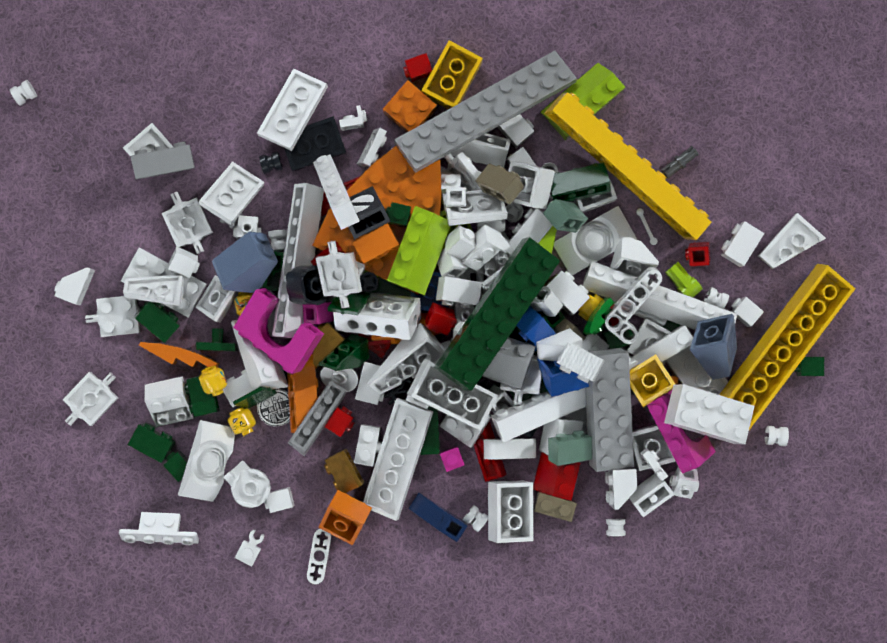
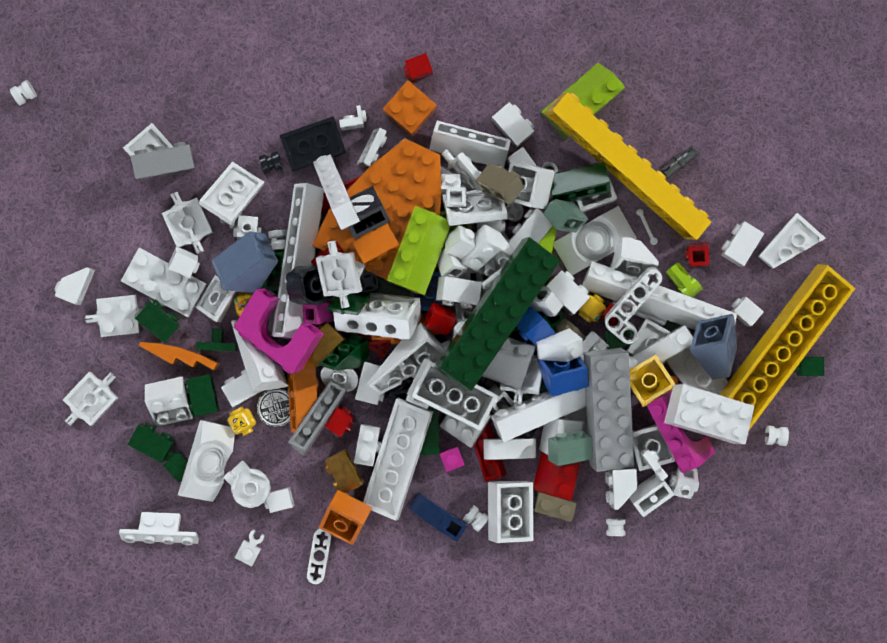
white wing [123,274,184,306] -> none
yellow head [199,366,228,396] -> none
dark green piece [233,386,277,408] -> none
white plate [257,69,328,151] -> none
dark green brick [386,202,412,228] -> none
light grey plate [394,51,577,173] -> none
yellow brick [421,40,483,110] -> none
white brick [557,341,605,383] -> none
green slope [584,297,615,335] -> none
white wheel [703,287,729,309] -> none

